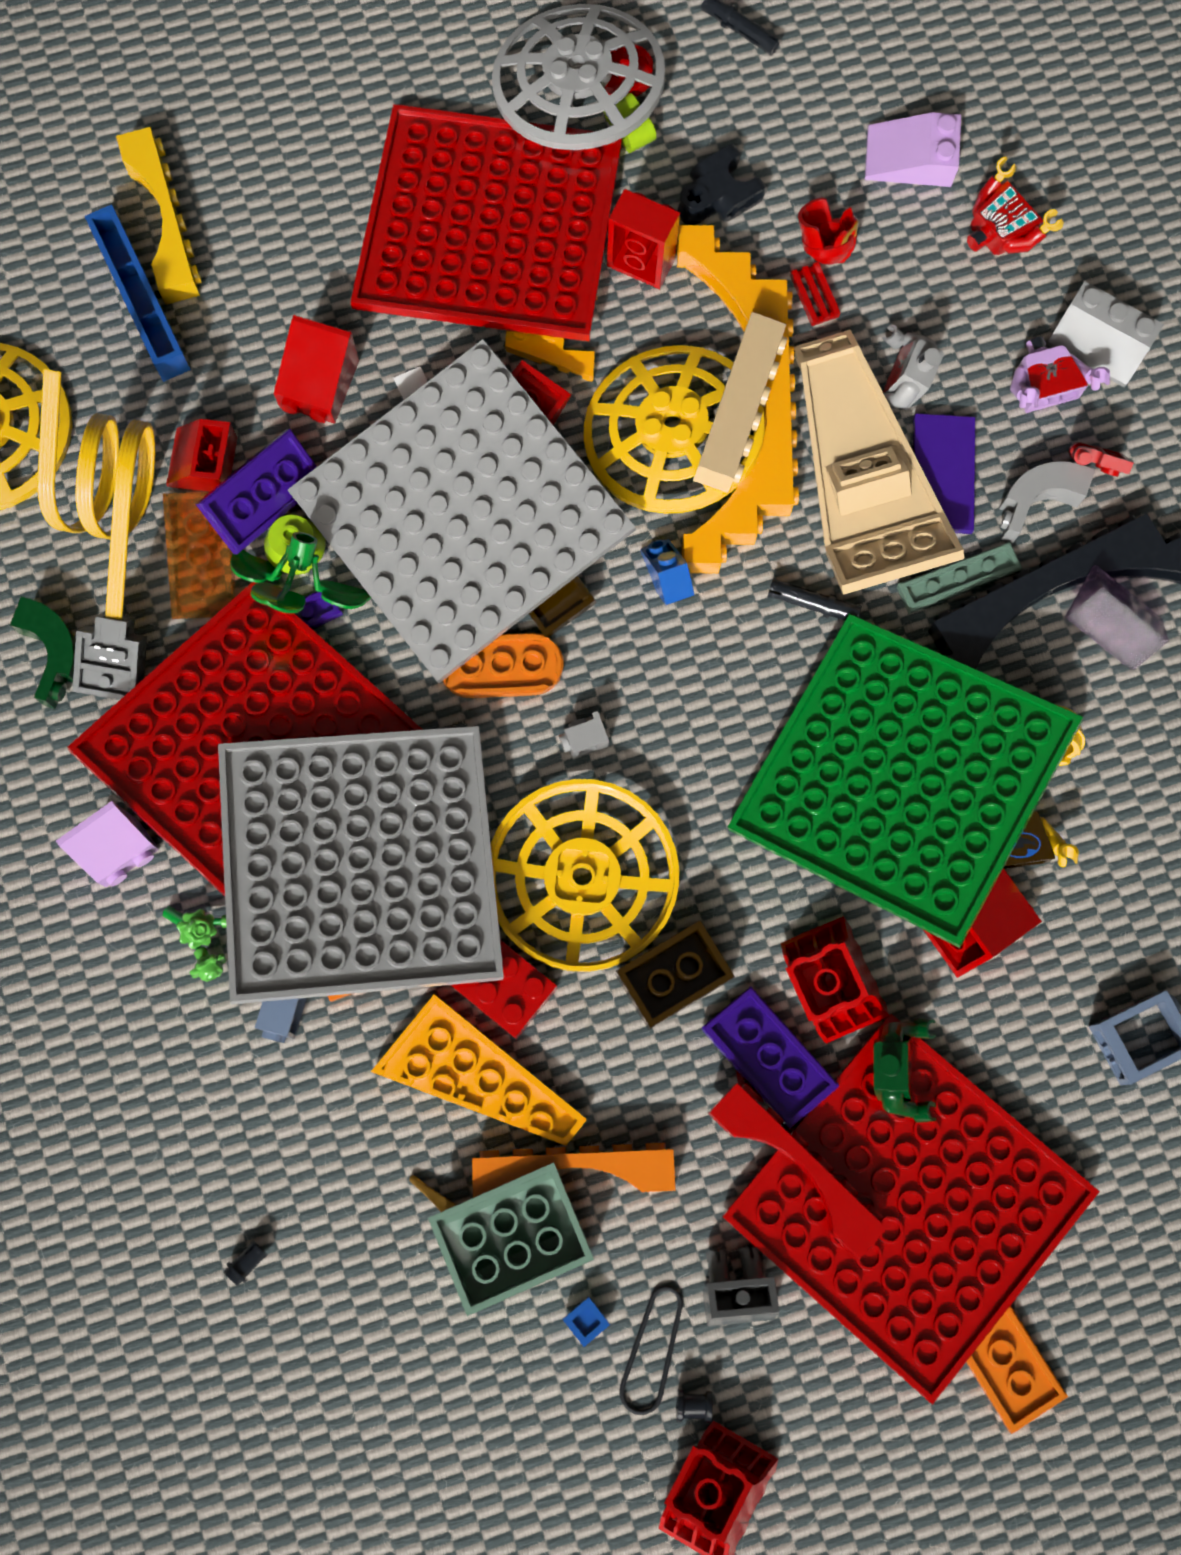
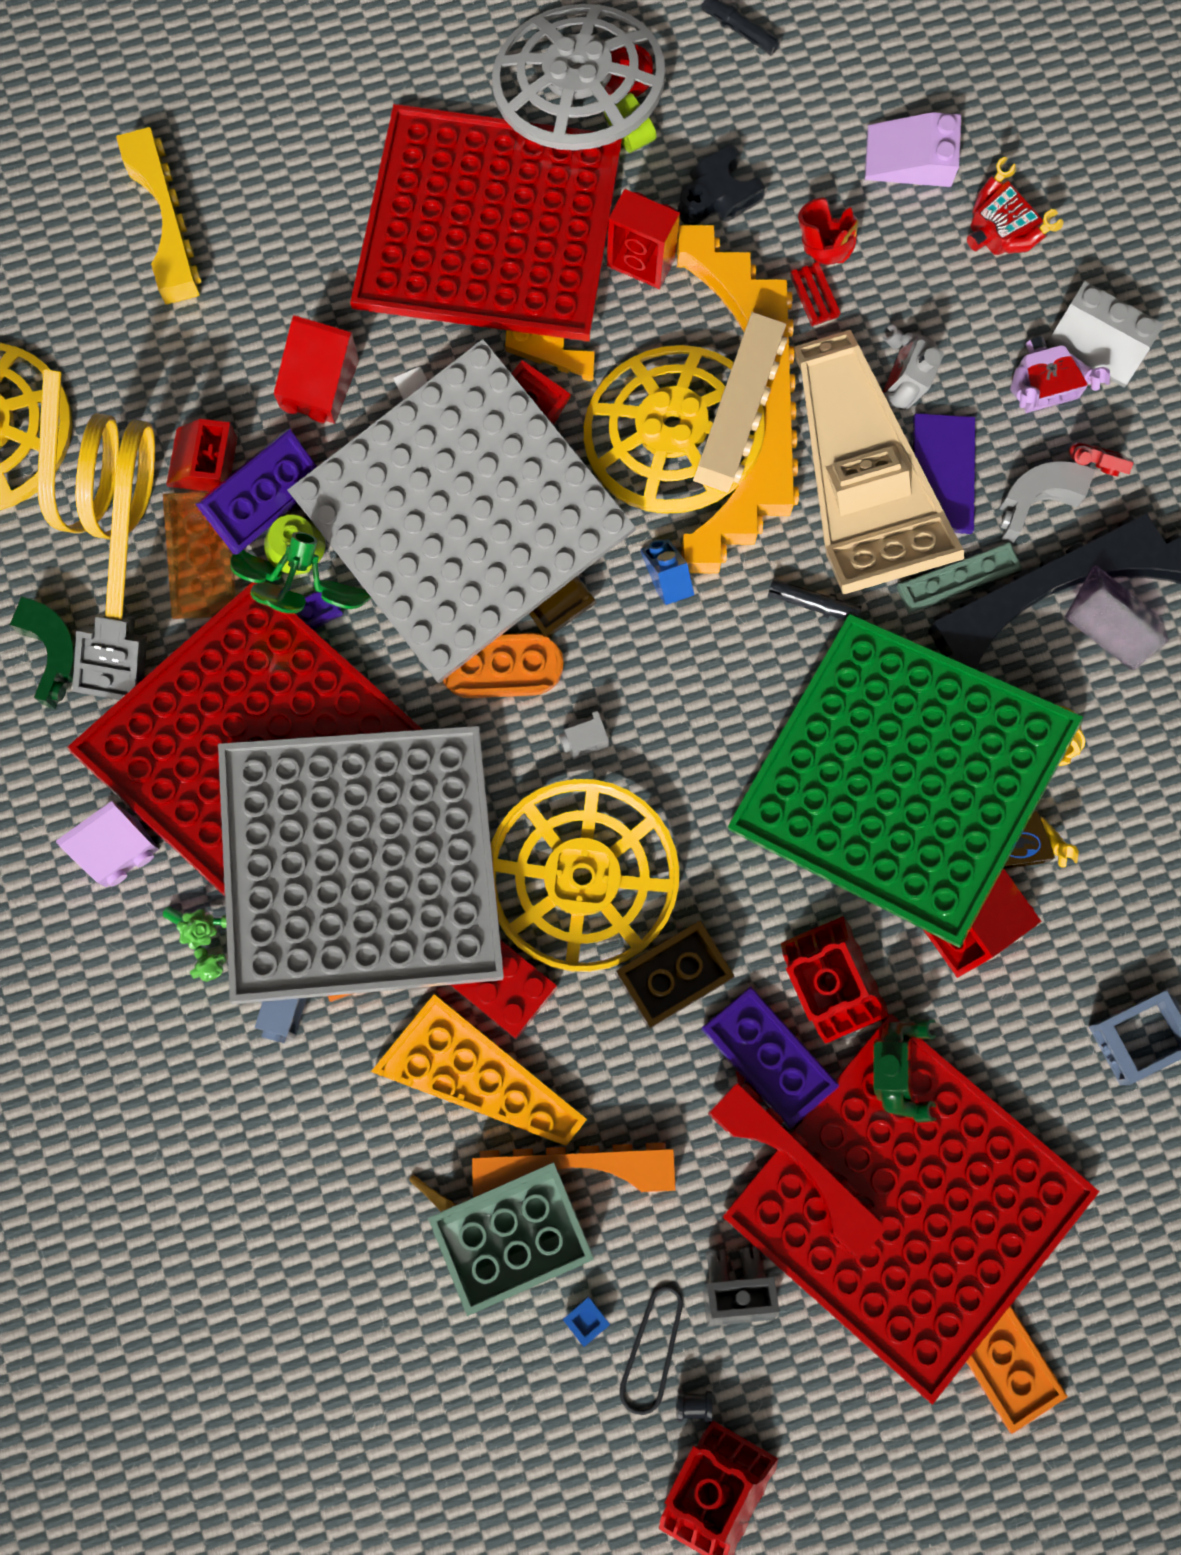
blue brick [84,204,191,382] -> none
black pin [224,1240,268,1286] -> none

